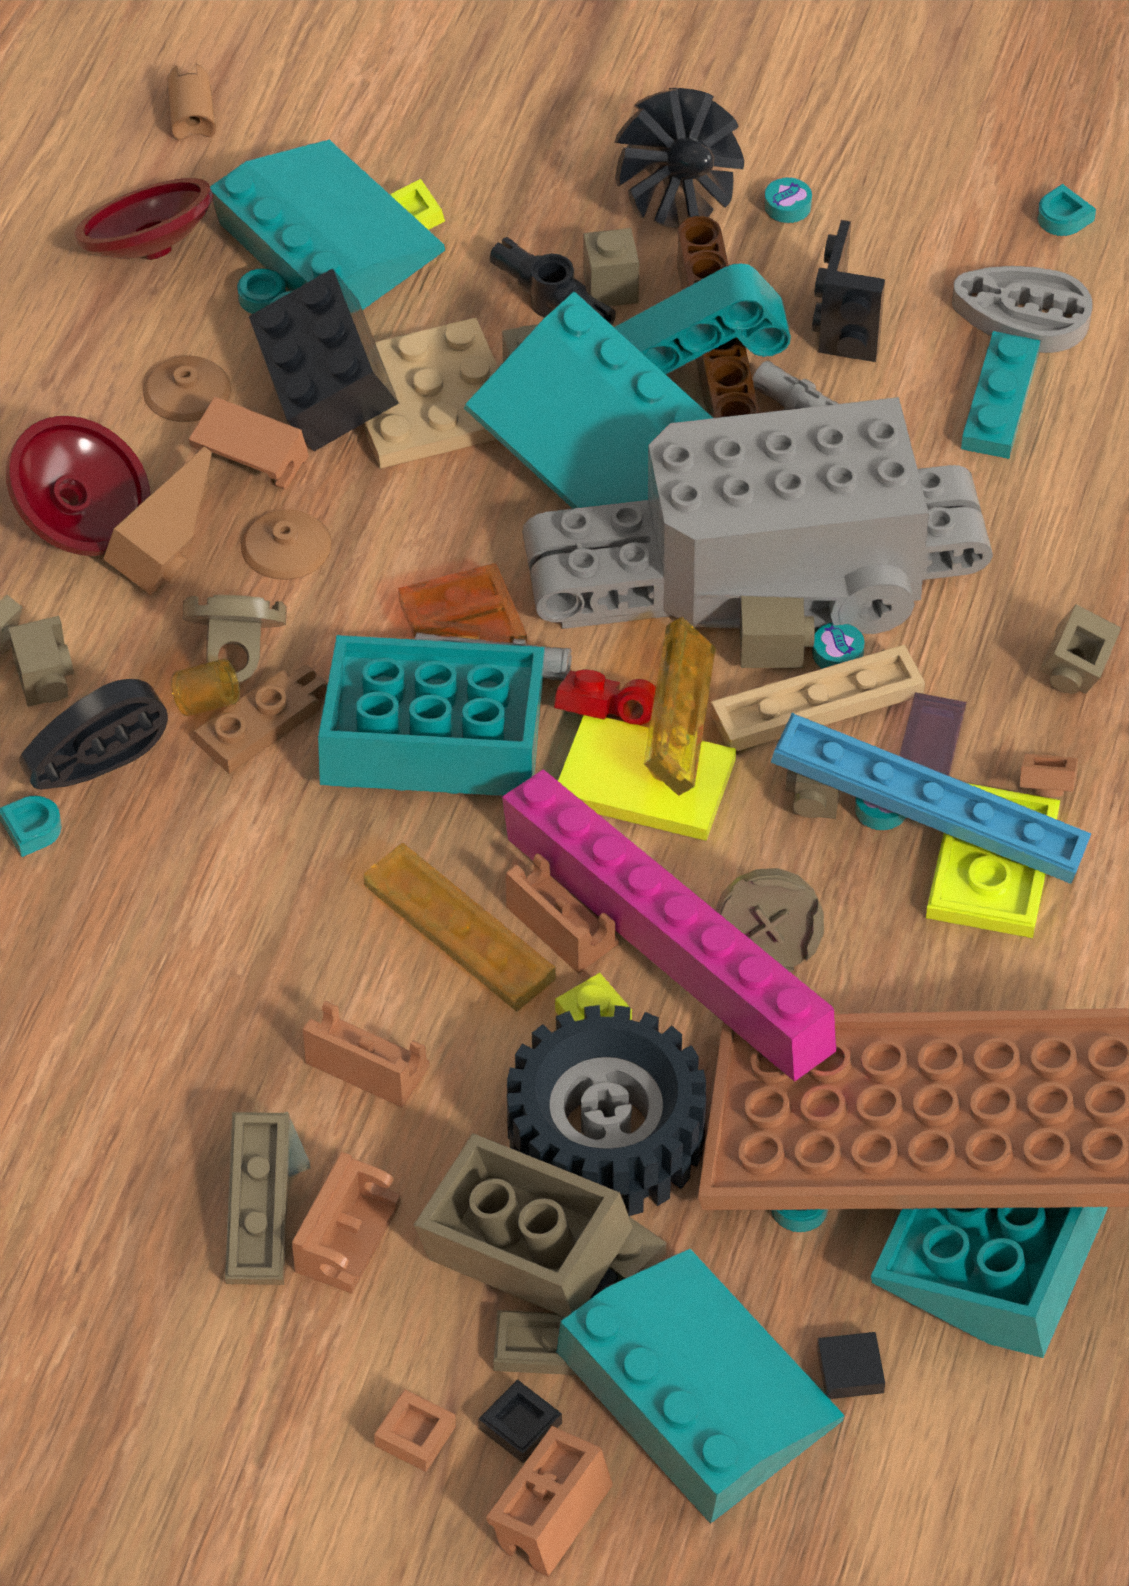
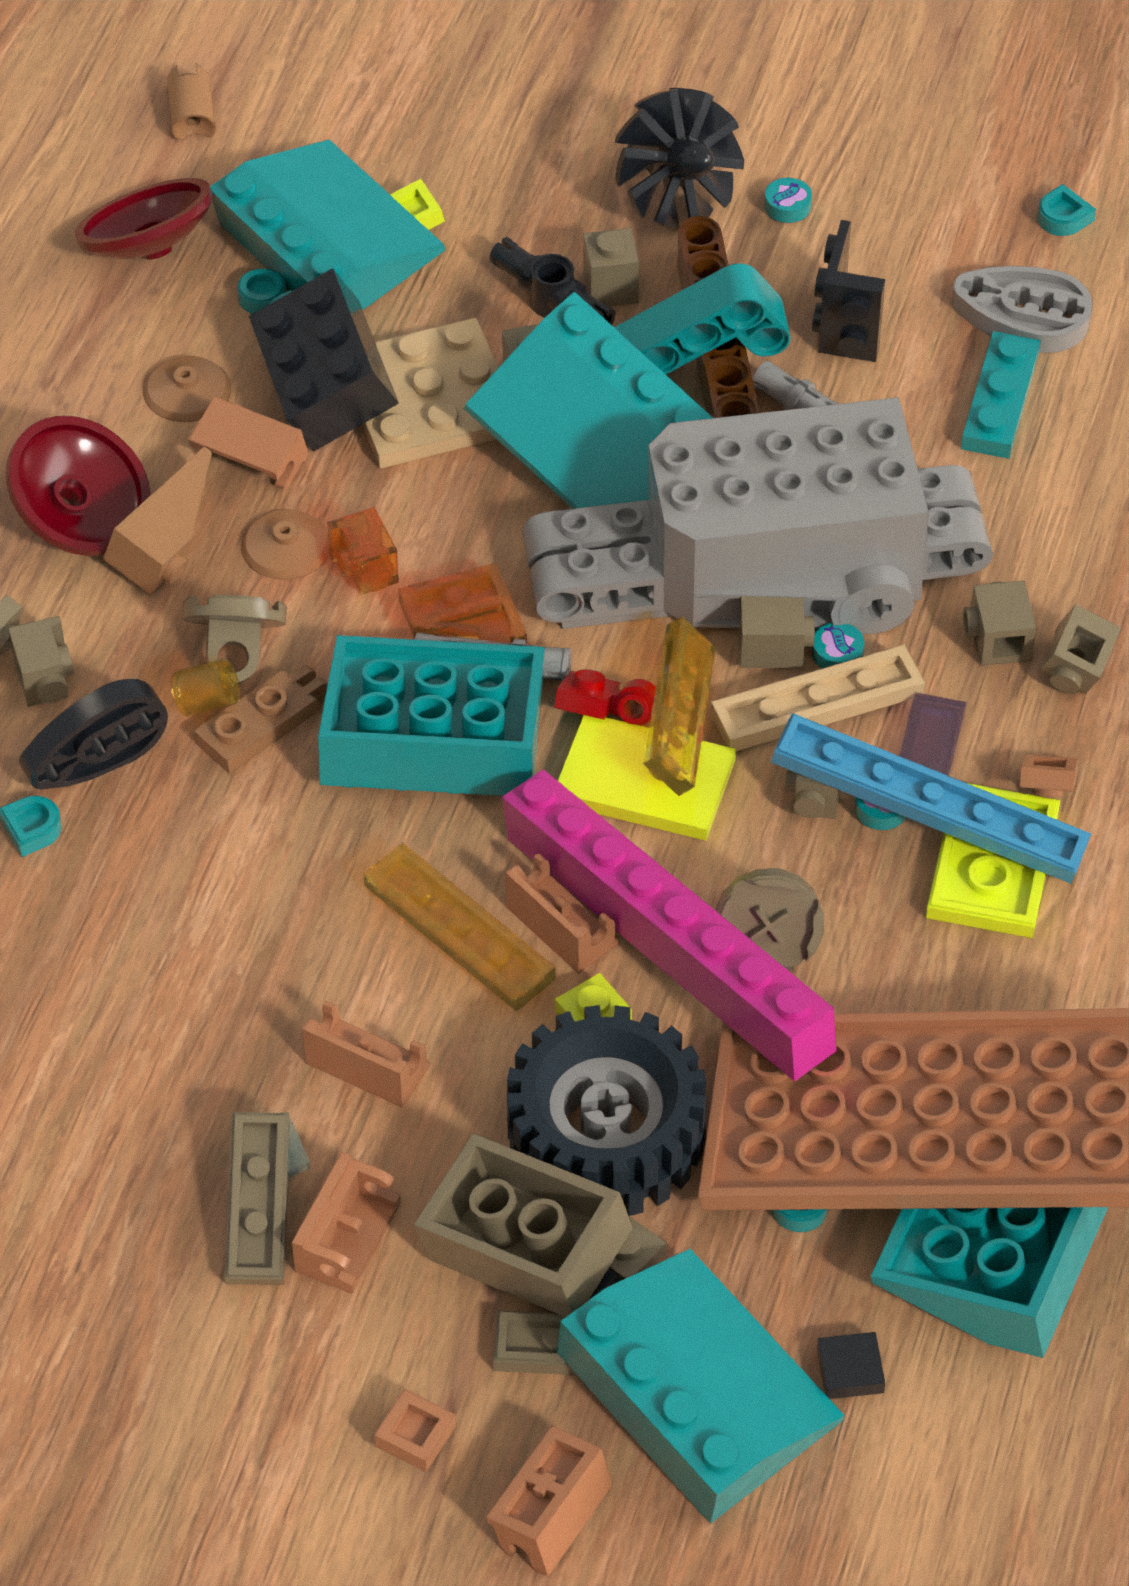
black tile [478,1379,562,1463] -> none
none -> clear orange brick [327,507,399,595]
none -> dark tan brick [963,580,1036,666]

